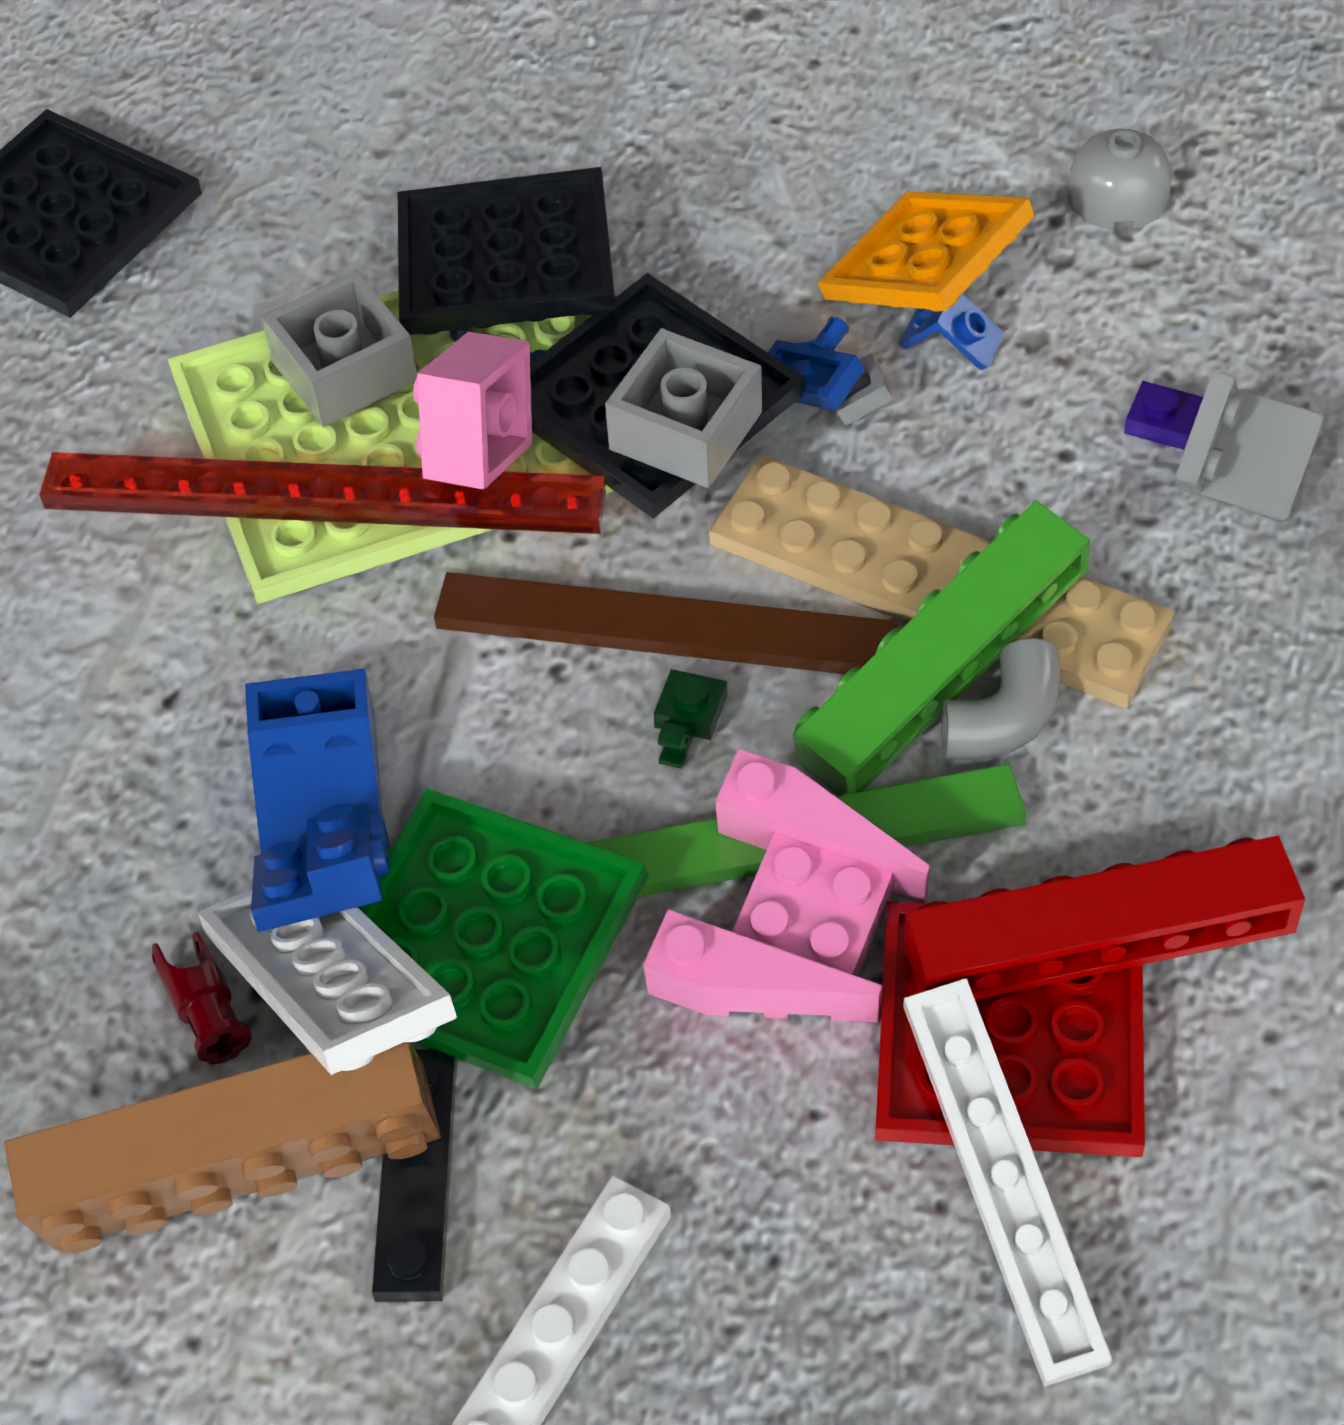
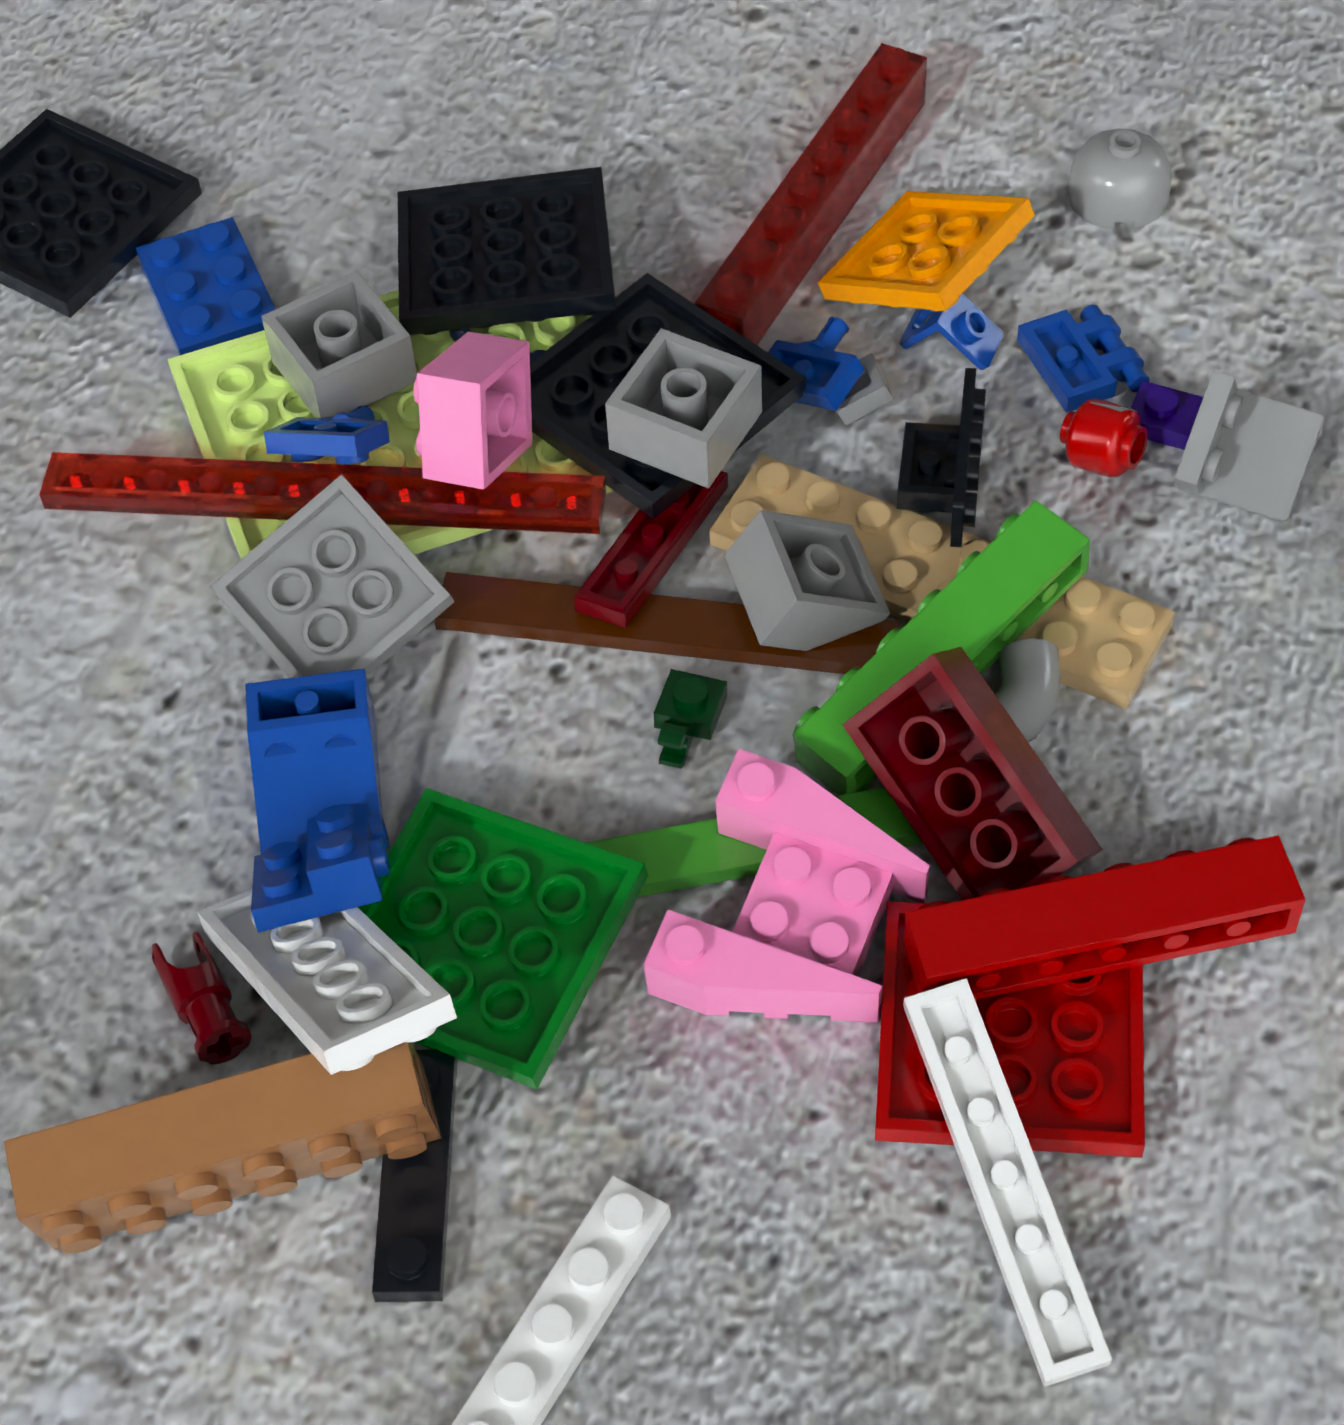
none -> blue plate [135,217,275,355]
none -> light grey plate [209,474,454,678]
none -> blue plate [264,406,390,465]
none -> dark red tile [574,471,728,629]
none -> clear red brick [695,43,927,345]
none -> light grey slope [725,510,890,651]
none -> dark red slope [842,647,1103,900]
none -> black bracket [897,368,986,548]
none -> blue plate [1017,304,1150,413]
none -> red head [1060,398,1148,478]

